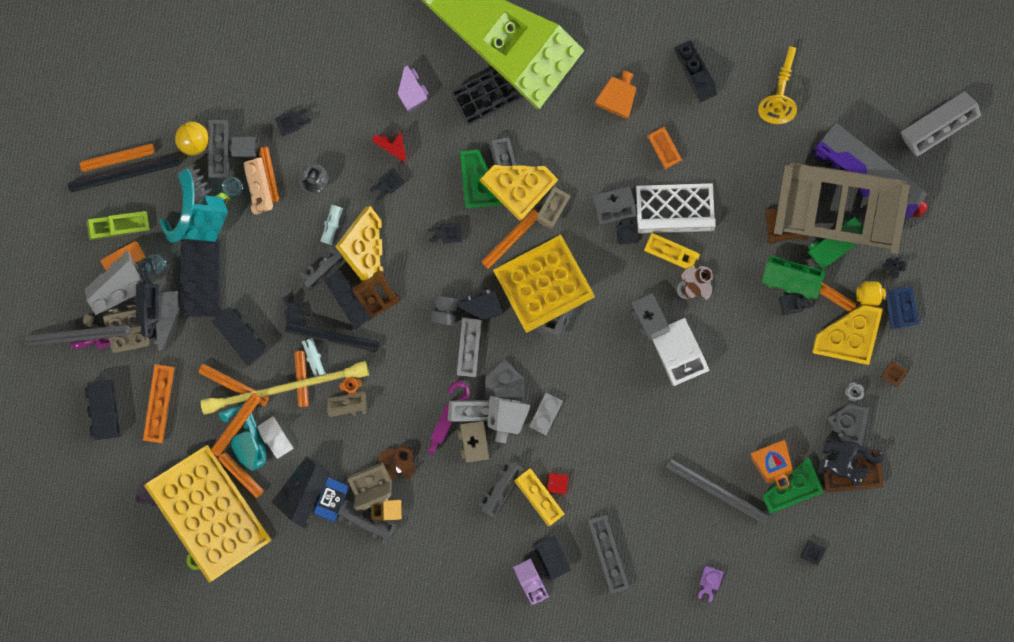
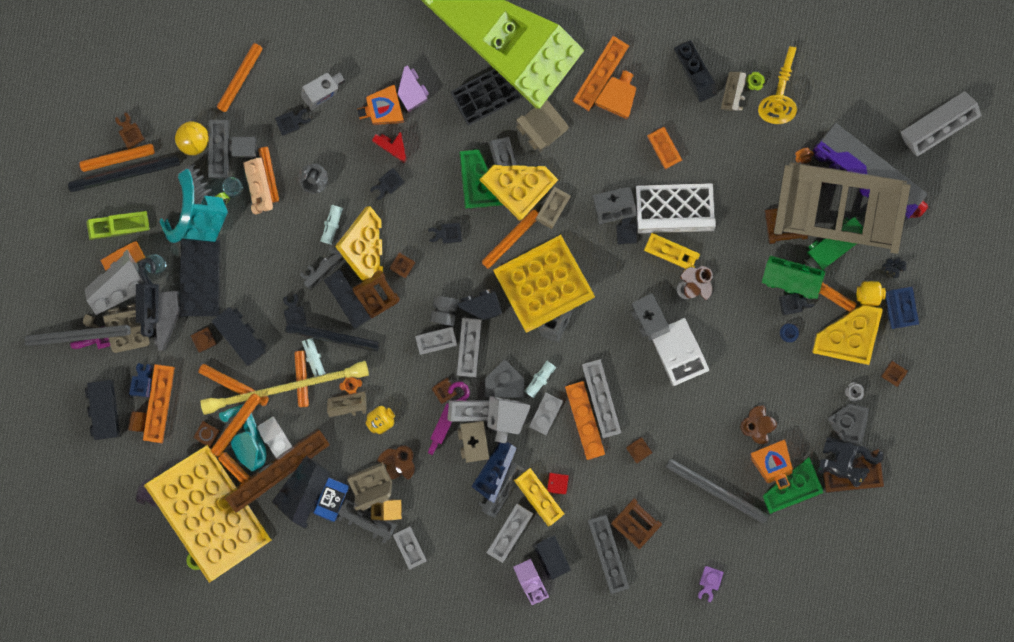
black tile [800,540,826,566] -> none
none -> reddish brown plate [115,113,145,149]
none -> reddish brown slope [128,411,147,432]
none -> dark blue plate [129,363,153,398]
none -> reddish brown plate [191,327,217,353]
none -> reddish brown tile [193,421,220,447]
none -> orange axle [217,43,263,112]
none -> reddish brown plate [224,428,330,513]
none -> light grey torso [301,73,345,111]
none -> orange torso [357,85,404,125]
none -> yellow head [366,406,395,434]
none -> reddish brown plate [389,252,416,279]
none -> light grey plate [393,526,427,570]
none -> light grey plate [415,327,457,355]
none -> reddish brown tile [431,378,458,404]
none -> dark blue wing [471,441,516,503]
none -> light grey plate [486,504,533,563]
none -> dark tan bracket [516,100,569,152]
none -> light aqua pin [524,361,556,398]
none -> orange plate [565,381,605,460]
none -> orange plate [573,36,629,111]
none -> light grey plate [582,359,621,438]
none -> reddish brown plate [611,498,662,550]
none -> reddish brown plate [626,437,652,464]
none -> dark tan plate [721,72,746,111]
none -> reddish brown plate [740,405,777,444]
none -> lime plate [746,72,765,90]
none -> dark blue plate [780,323,799,343]
none -> orange plate [795,147,814,164]

